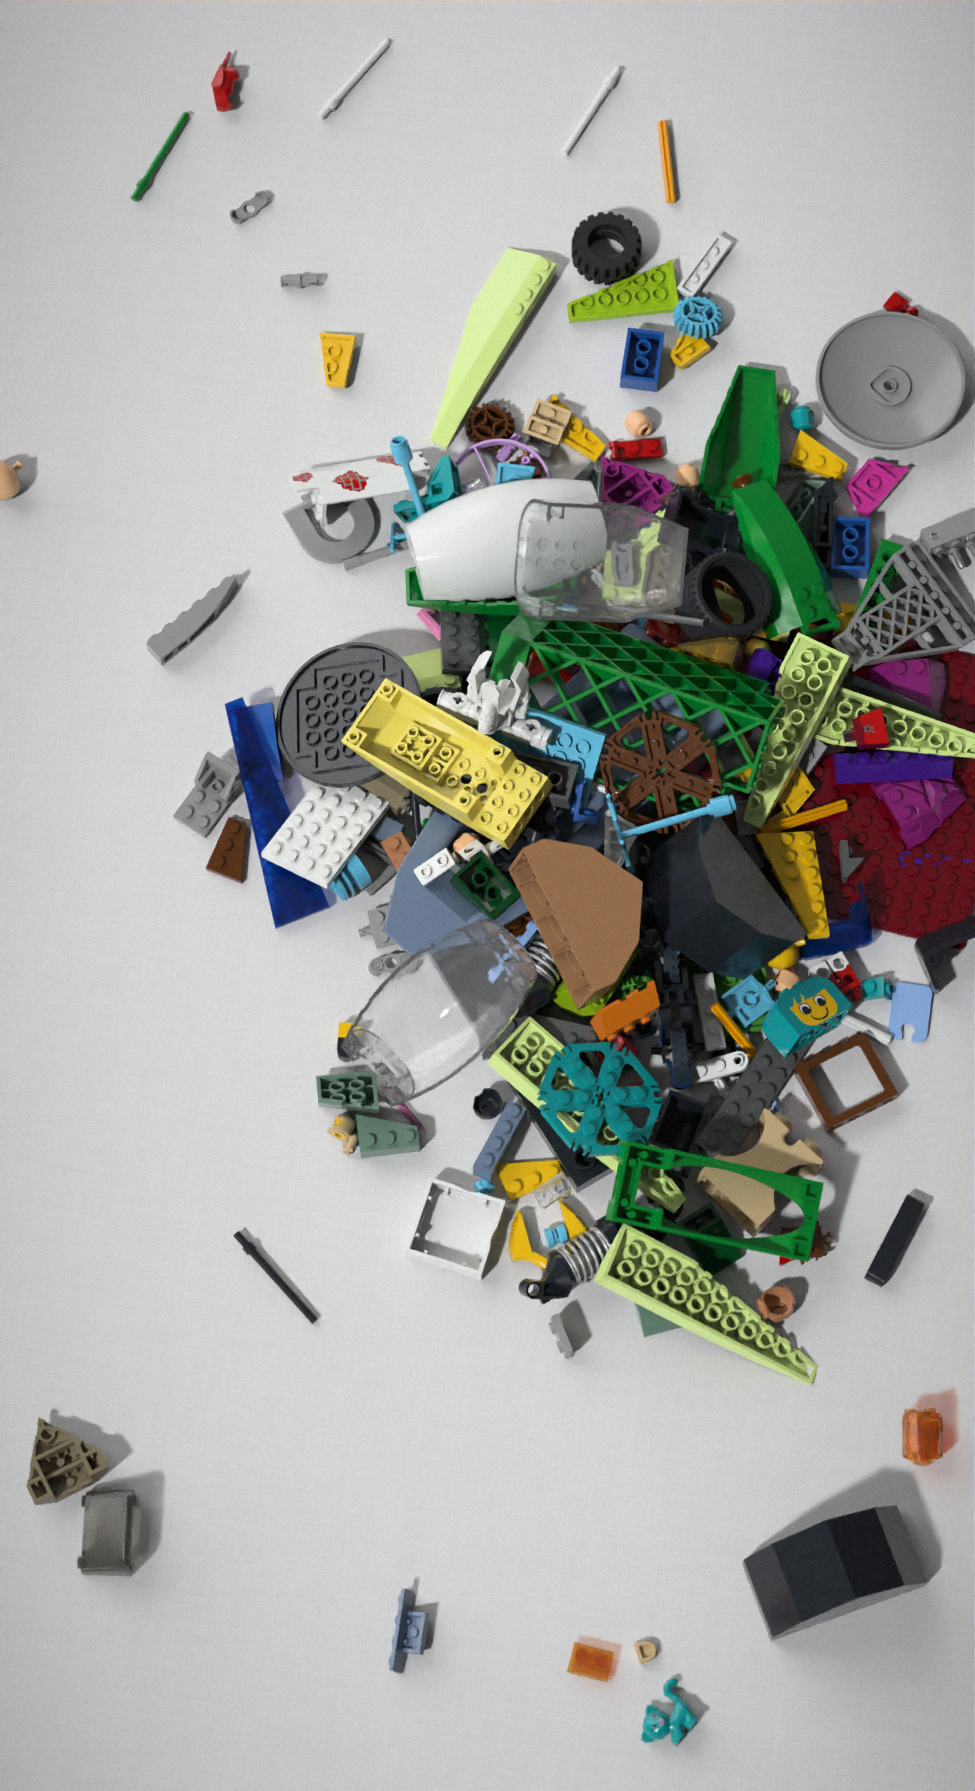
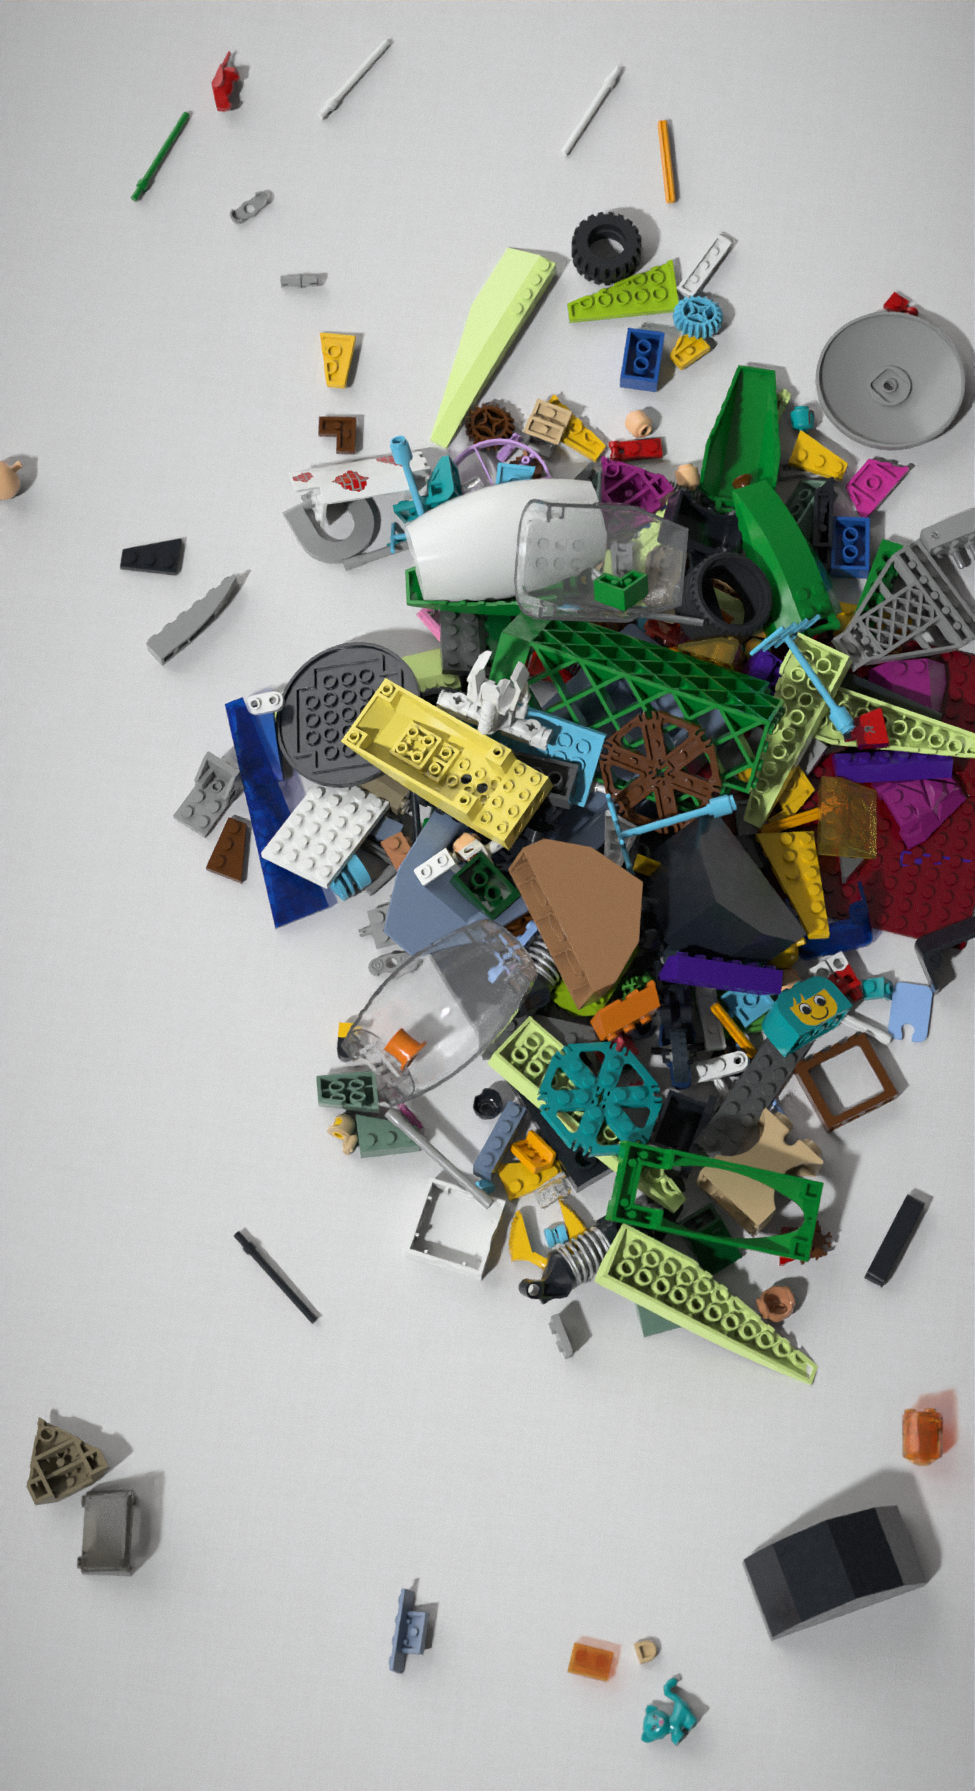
blue bracket [571,779,601,826] -> none
none -> black wing [120,538,182,576]
none -> white plate [246,692,285,716]
none -> reddish brown plate [318,416,357,455]
none -> orange piece [384,1027,427,1071]
none -> light grey piece [384,1107,494,1209]
none -> light orange bracket [509,1130,556,1174]
none -> green brick [593,569,649,611]
none -> yellow slope [633,854,661,876]
none -> dark purple slope [657,952,783,996]
none -> medium azure piece [749,614,856,735]
none -> clear yellow slope [818,776,877,859]

